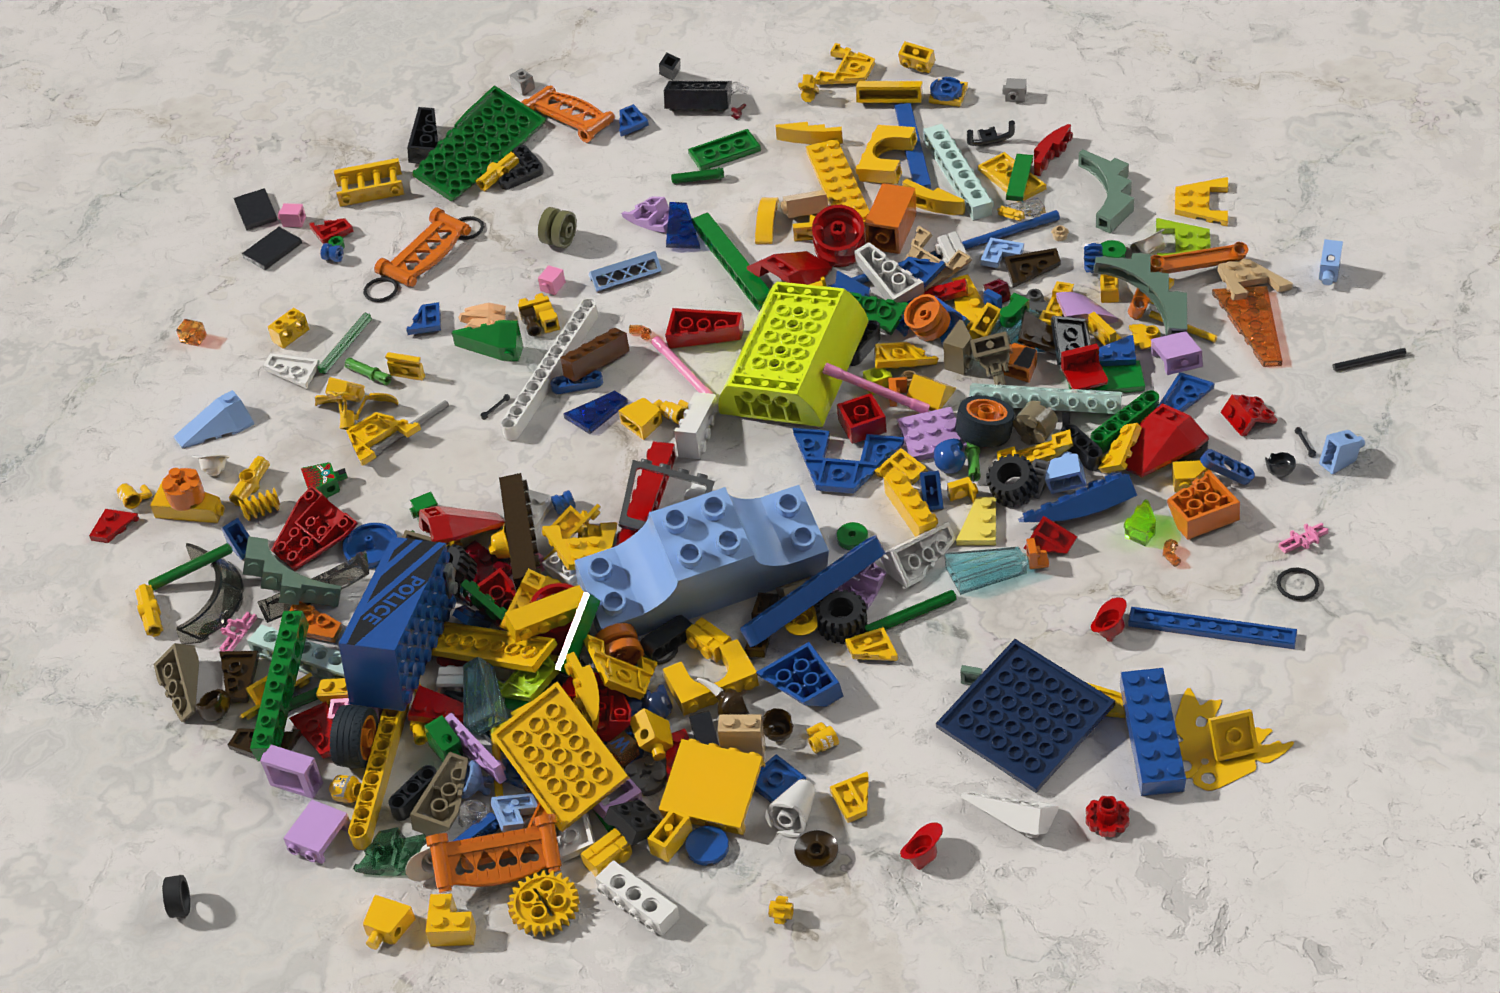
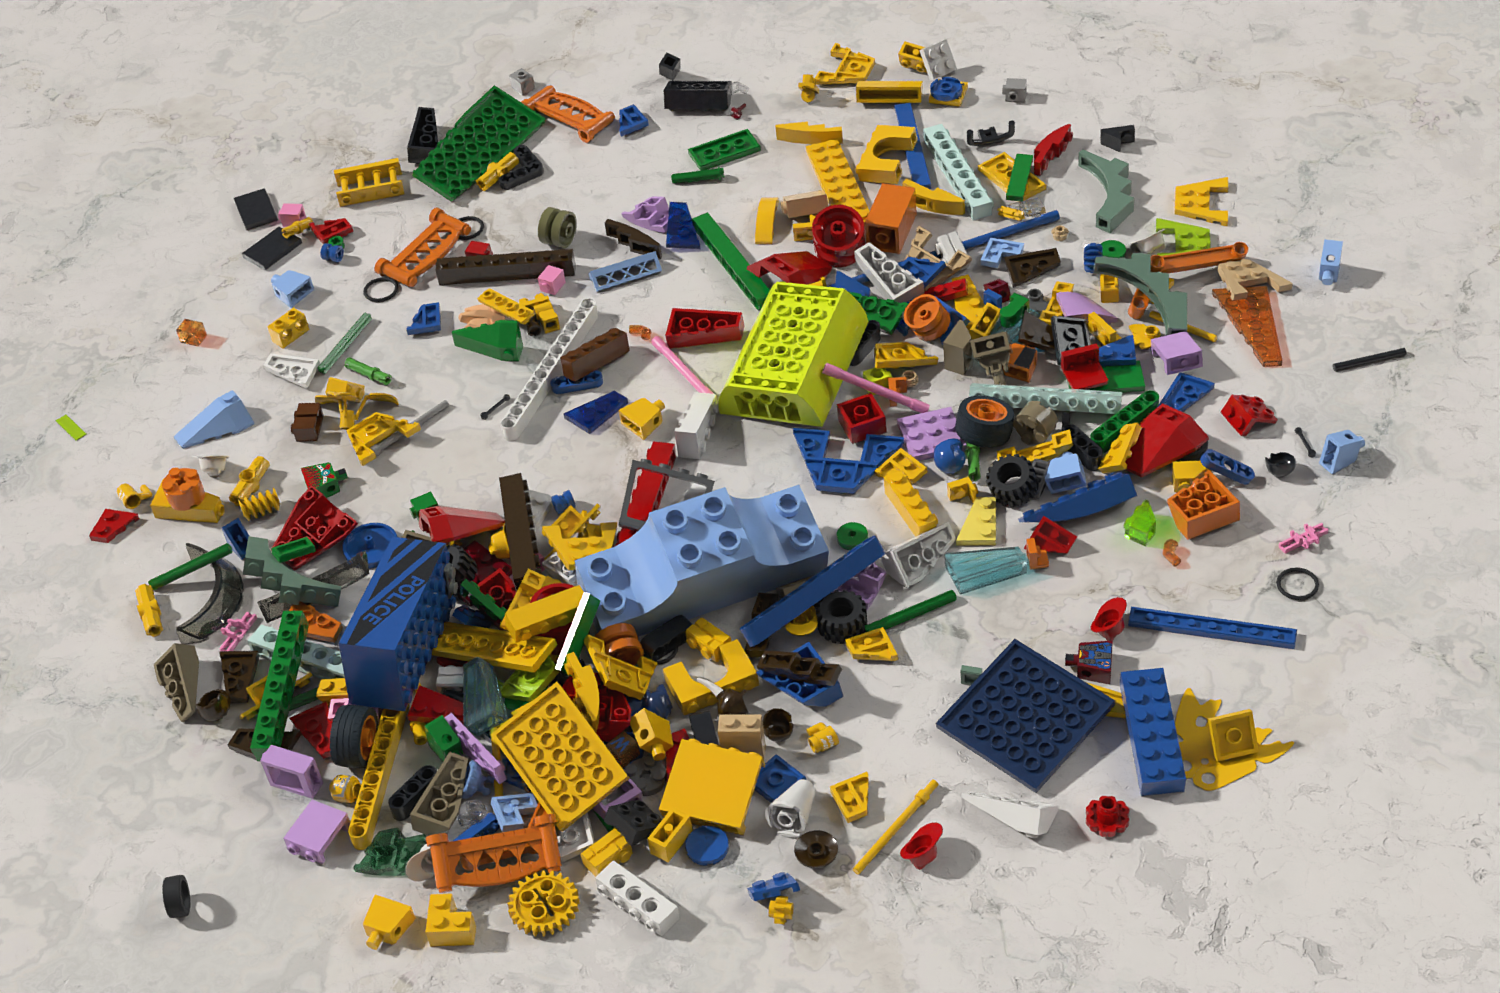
yellow plate [385,352,425,381] -> none
yellow piece [660,400,689,424] -> none
yellow slope [906,374,956,411] -> none
blue slope [920,470,944,510] -> none
none -> lime sticker [55,414,86,440]
none -> light blue torso [271,270,314,308]
none -> green tile [271,537,316,563]
none -> yellow pin [282,217,313,238]
none -> reddish brown piece [291,403,324,442]
none -> dark brown brick [435,249,576,285]
none -> red brick [464,241,493,256]
none -> yellow bracket [477,288,535,325]
none -> dark brown slope [605,219,662,259]
none -> blue wing [747,872,800,901]
none -> dark brown slope [757,651,842,686]
none -> yellow bar [853,779,939,875]
none -> white plate [919,39,957,81]
none -> torso [1065,640,1113,684]
none -> black slope [1100,125,1135,152]

